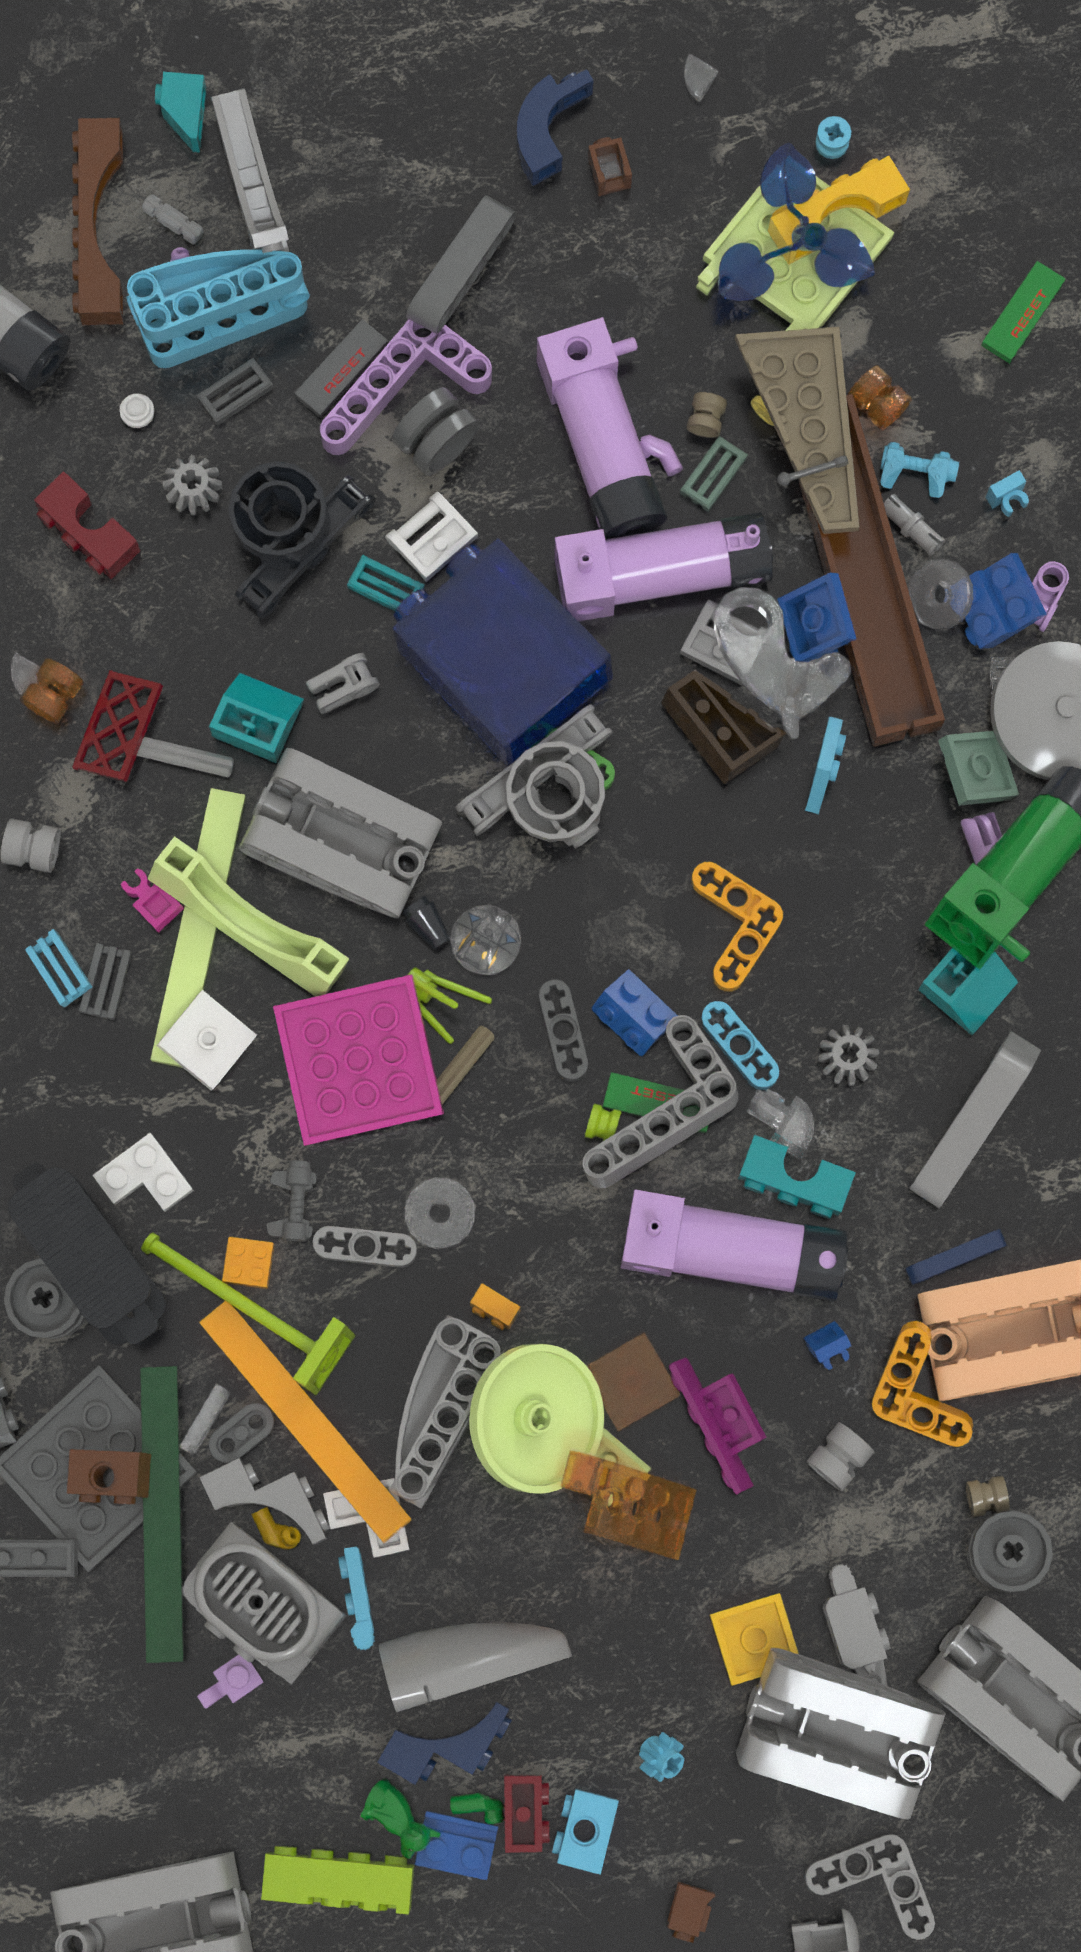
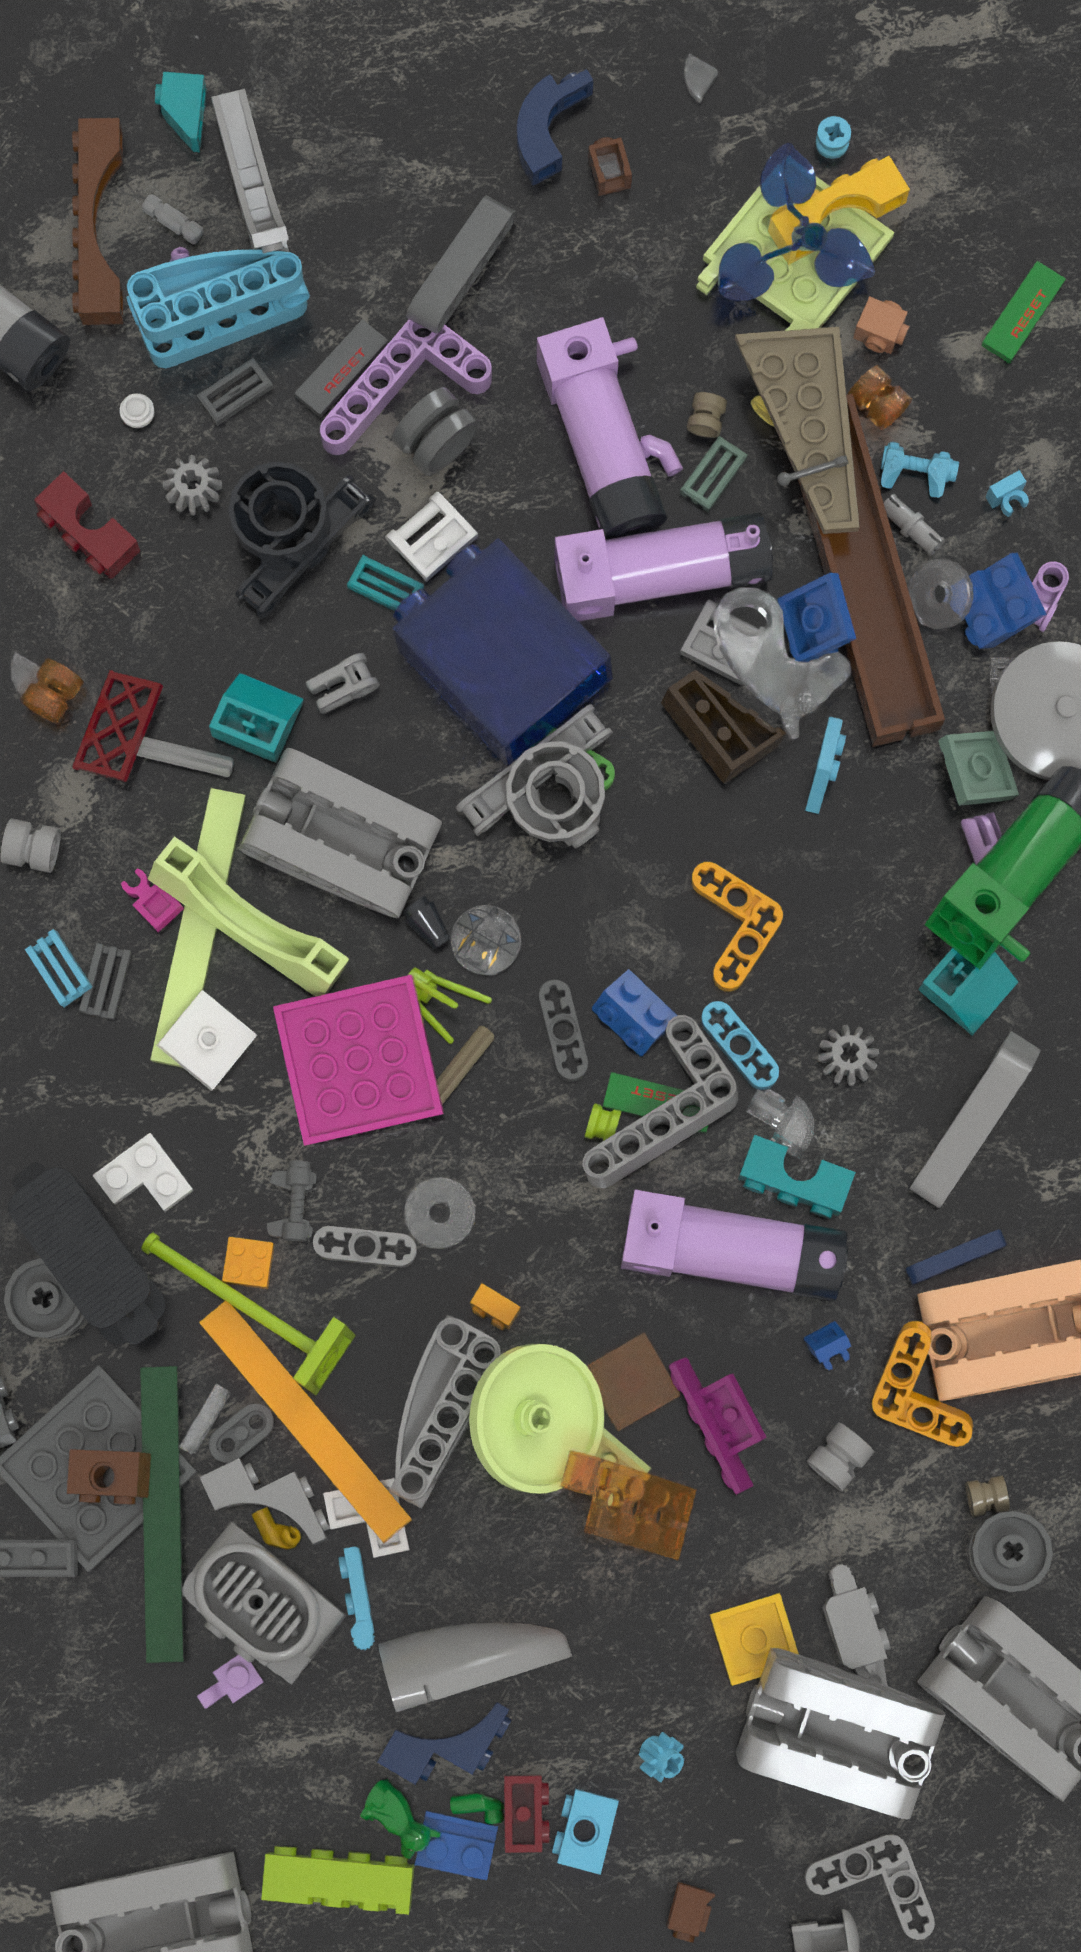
none -> nougat brick [853,296,910,354]

